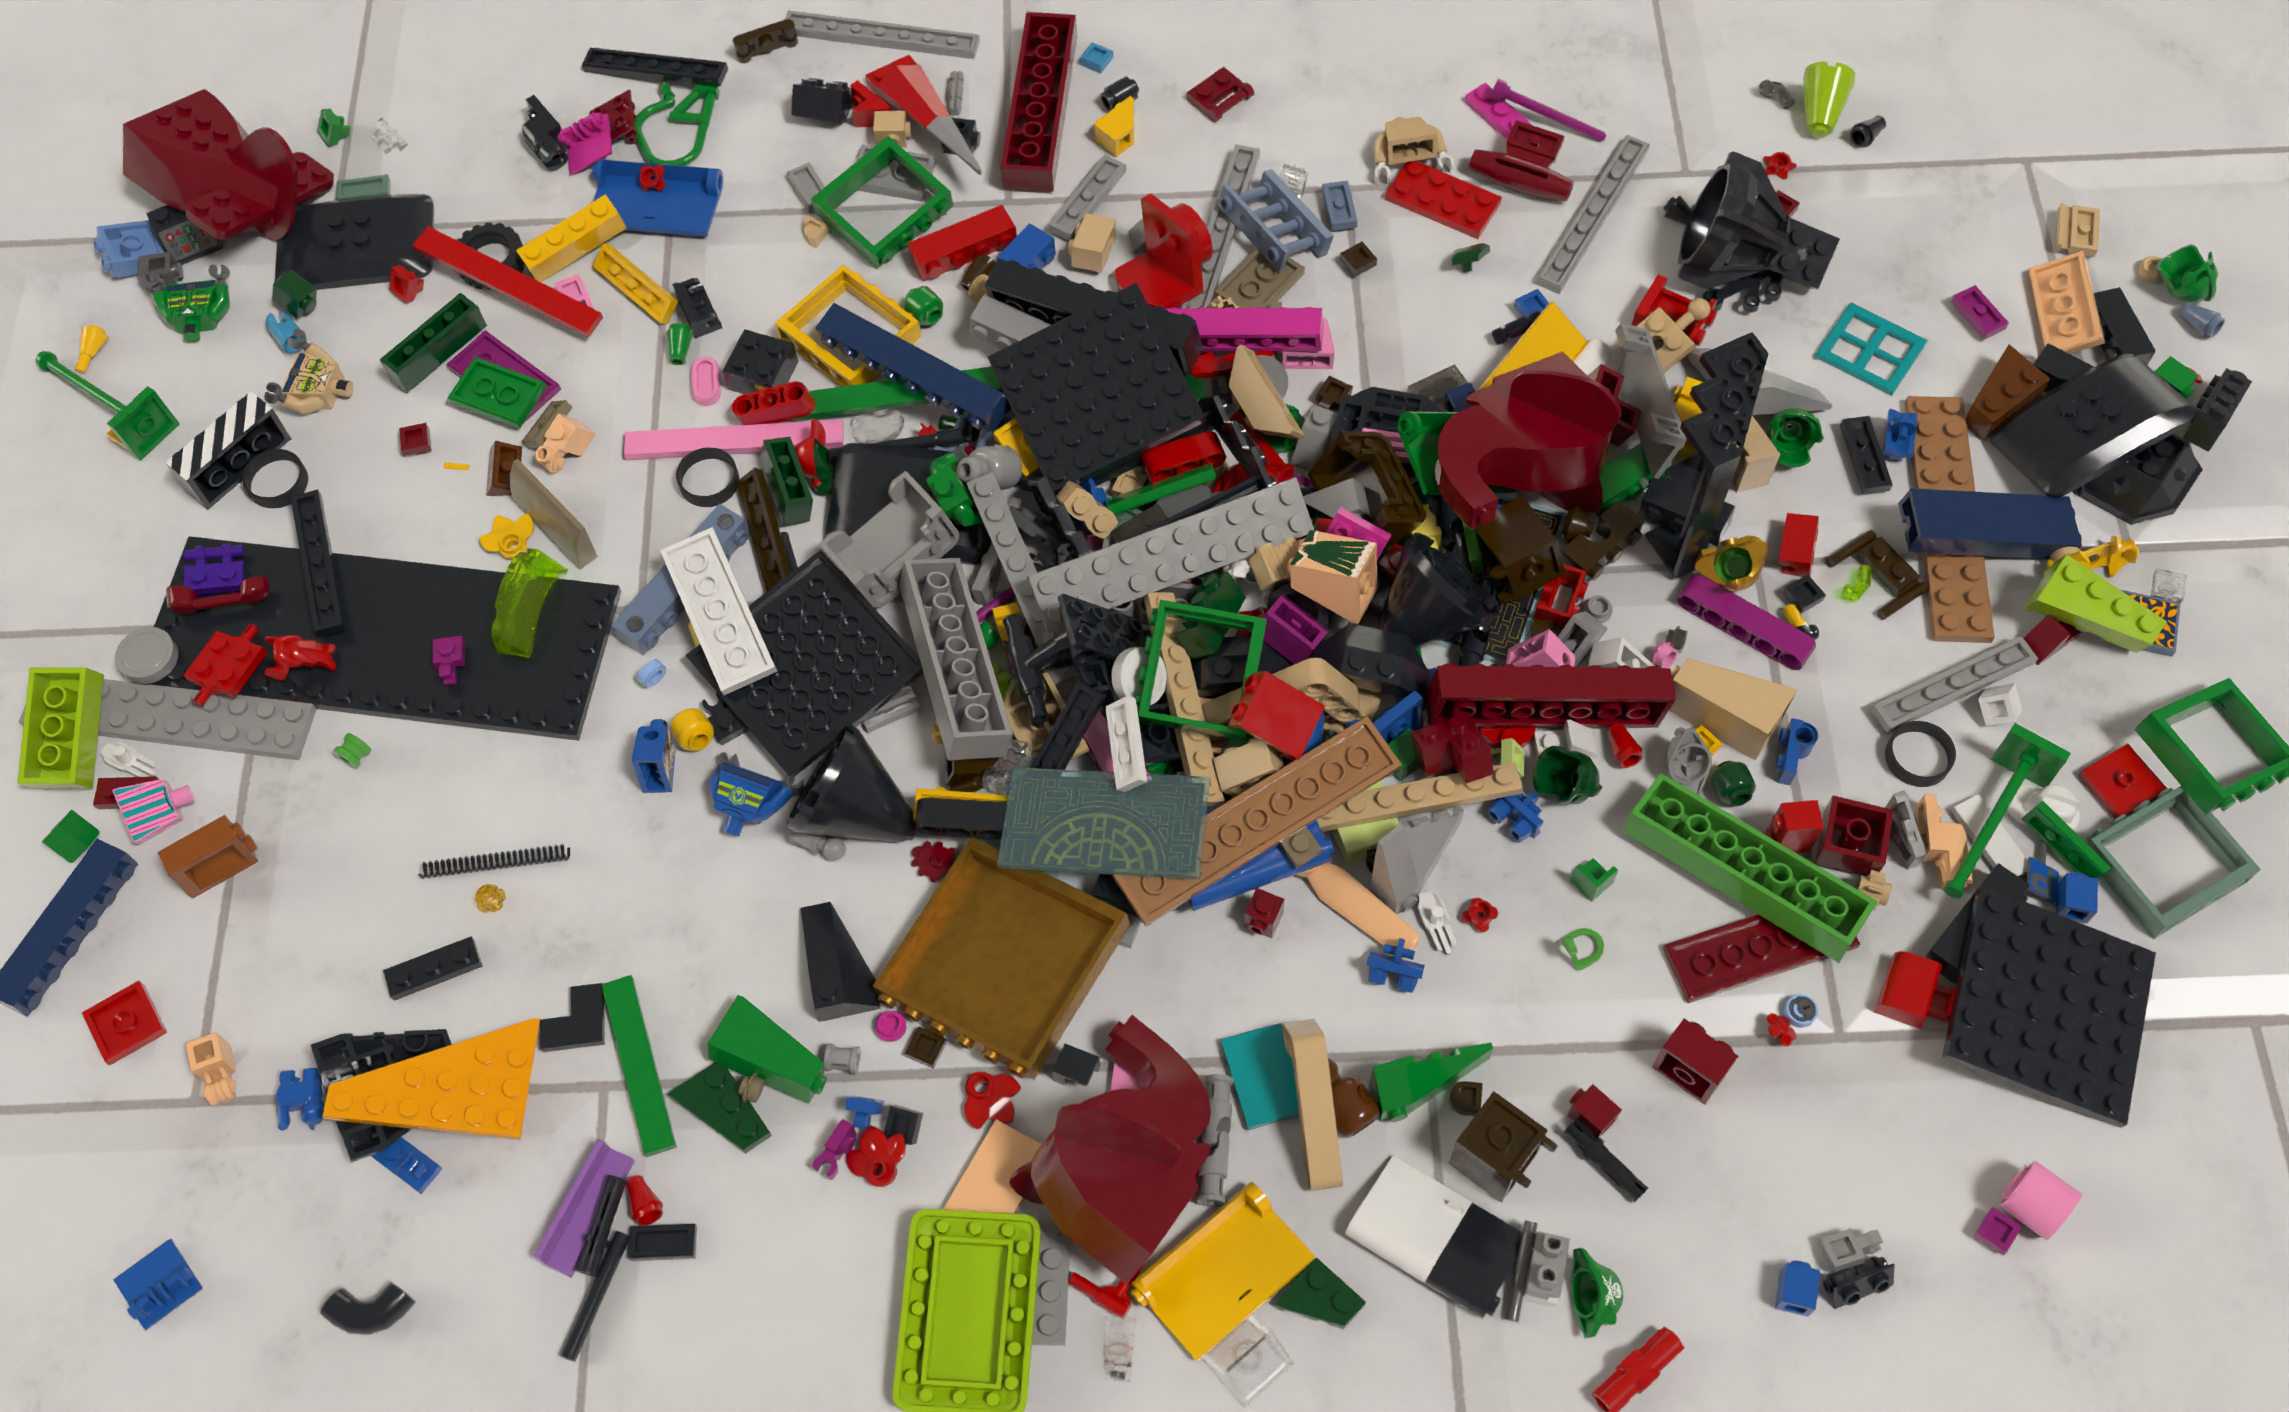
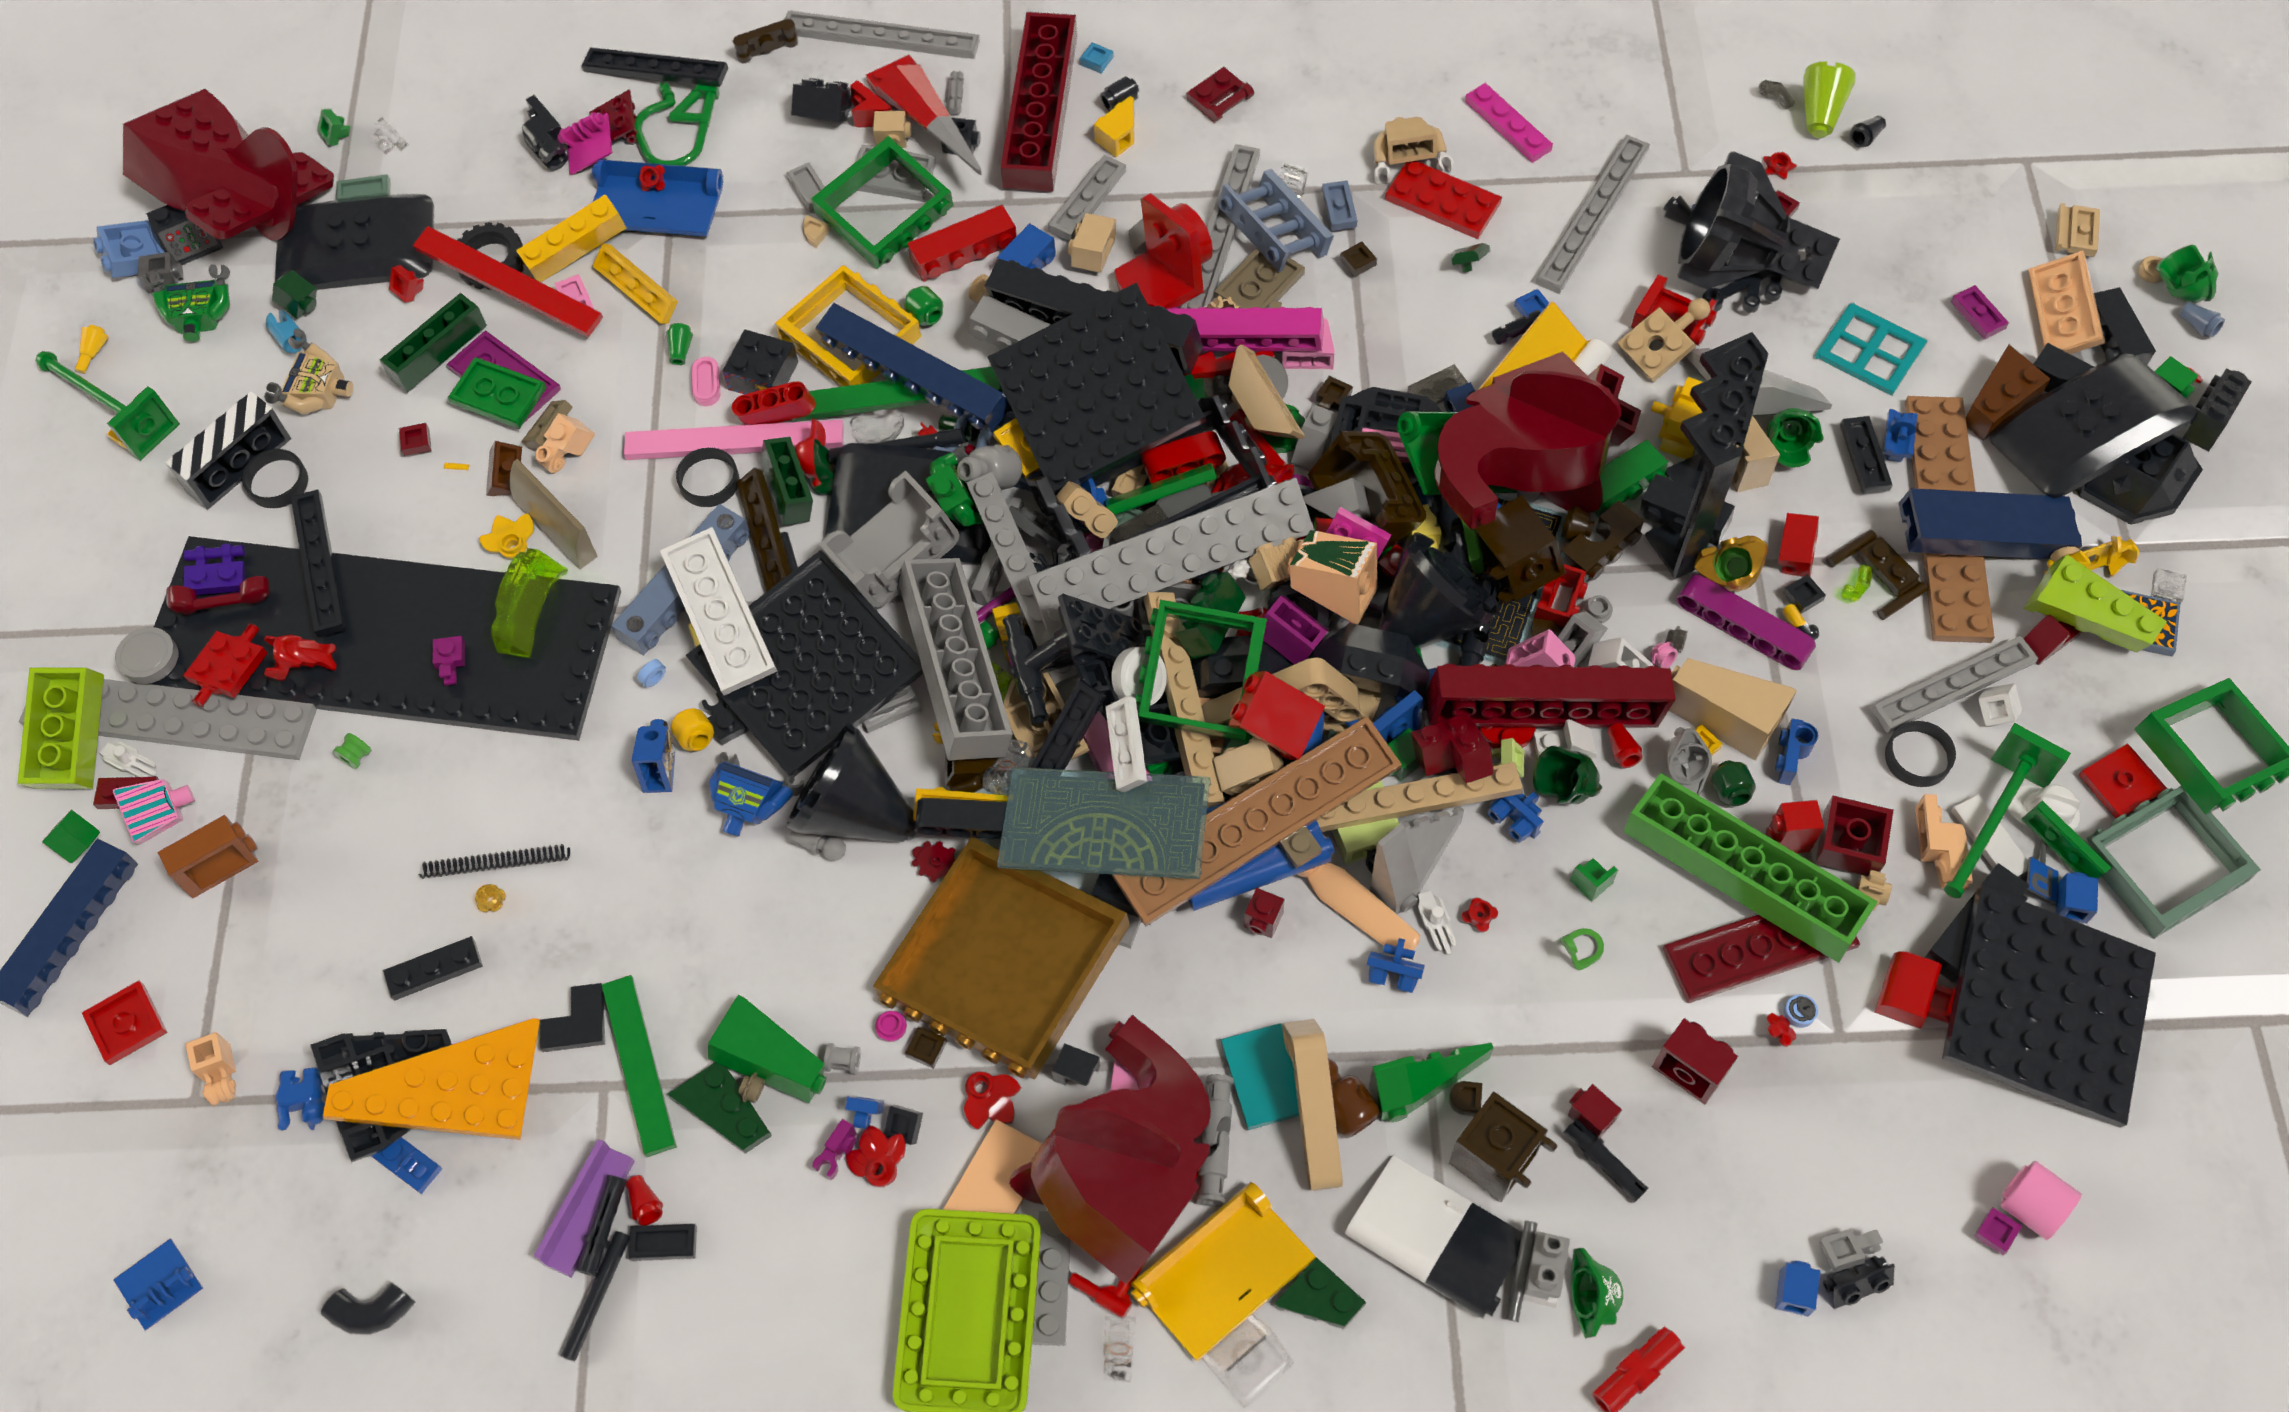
black hinge [672,278,723,339] -> none
black wedge [801,902,881,1022] -> none
dark brown cone [960,253,996,292] -> none
dark red plate [1469,120,1574,201] -> none
magenta piece [1490,78,1606,141] -> none
light grey bracket [1615,323,1687,479] -> none
light grey wing [1885,790,1927,870] -> none

